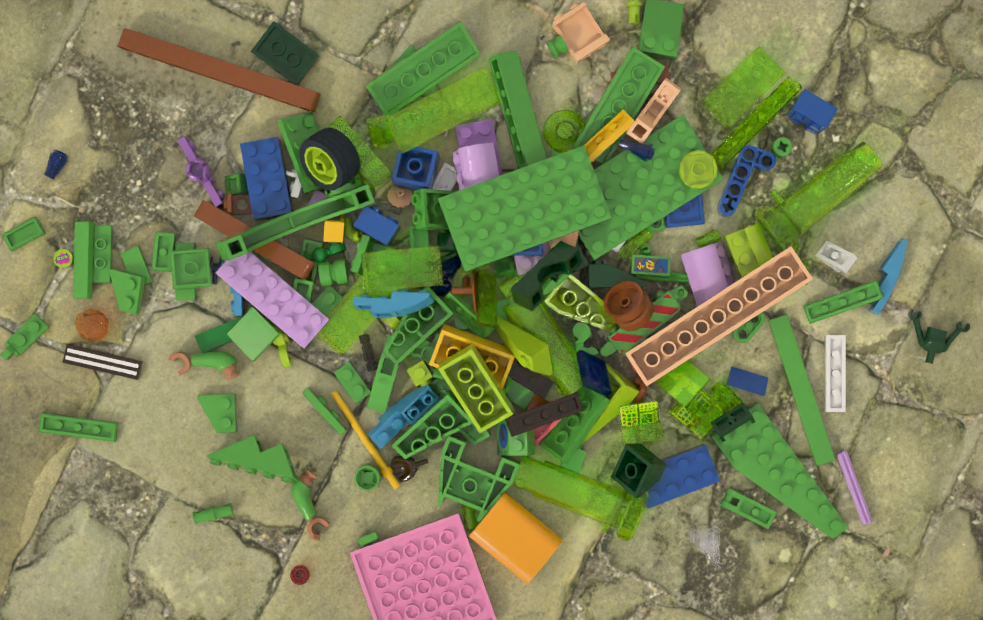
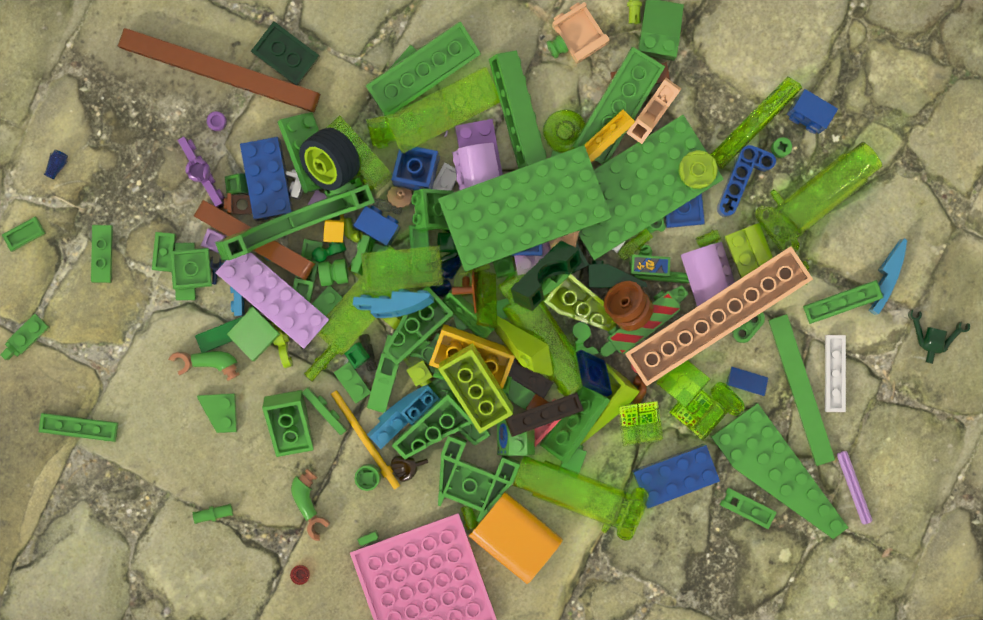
lime tile [53,249,74,268] -> none
dark brown tile [62,344,143,380] -> none
bright green tile [73,221,94,299] -> none
clear orange hair [75,309,109,342] -> none
bright green wing [109,268,145,314] -> none
bright green tile [120,246,154,286] -> none
bright green slope [207,435,298,484] -> none
dark green slope [611,444,667,498] -> none
clear blue cone [619,139,655,162] -> none
clear slope [688,524,720,567] -> none
clear neon green brick [701,46,786,130] -> none
dark green hinge [710,402,755,442] -> none
white slope [815,240,857,273] -> none
none -> lavender tile [201,228,226,253]
none -> medium lavender tile [207,111,227,131]
none -> bright green slope [262,390,314,457]
none -> clear neon green pin [304,345,338,382]
none -> green tile [344,342,370,369]

